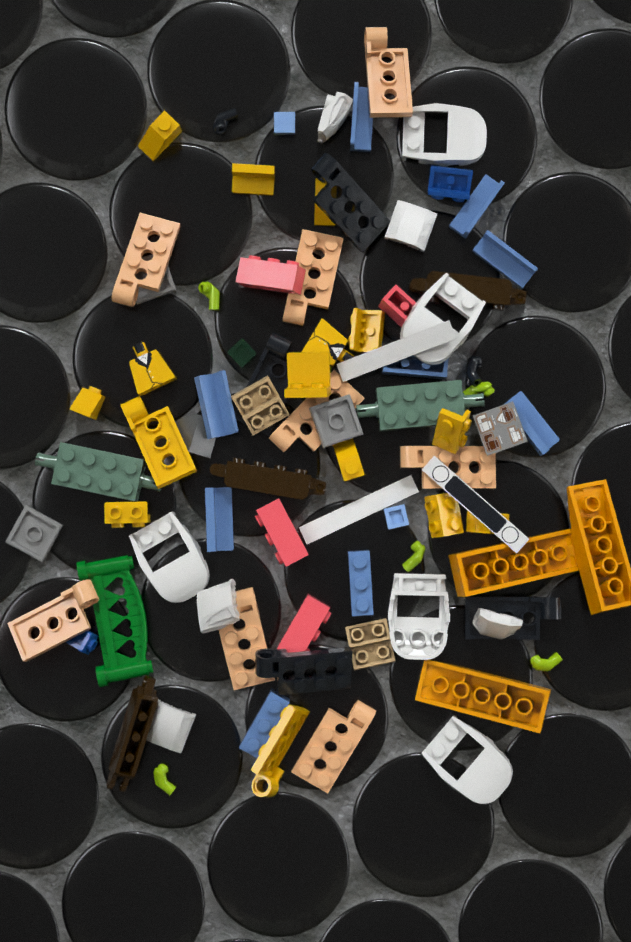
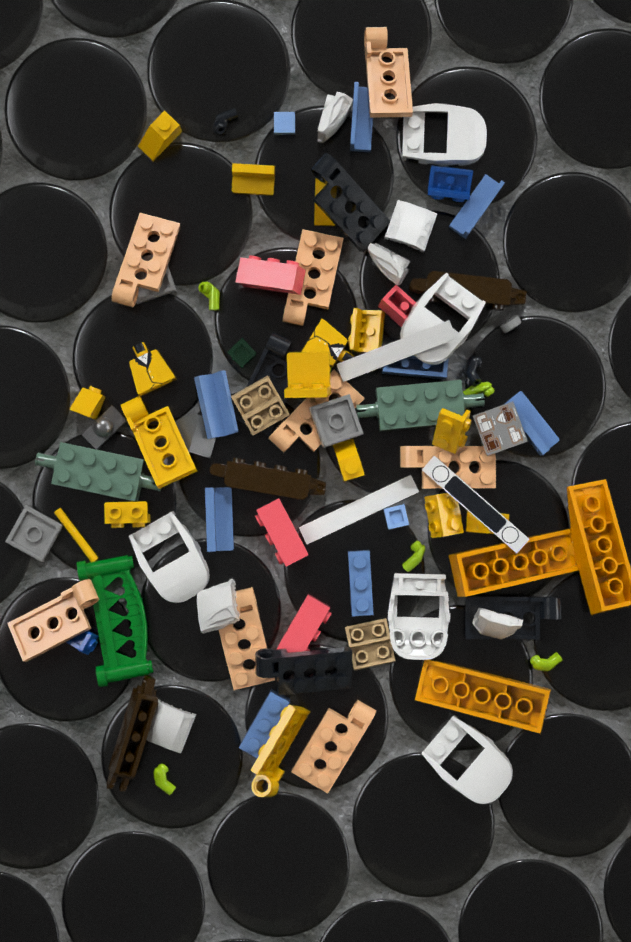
medium blue panel [472,230,538,289] -> none
none -> yellow bar [54,508,99,562]
none -> flat silver tile [82,406,127,450]
none -> white slope [368,243,410,285]
none -> light grey tile [500,315,522,333]

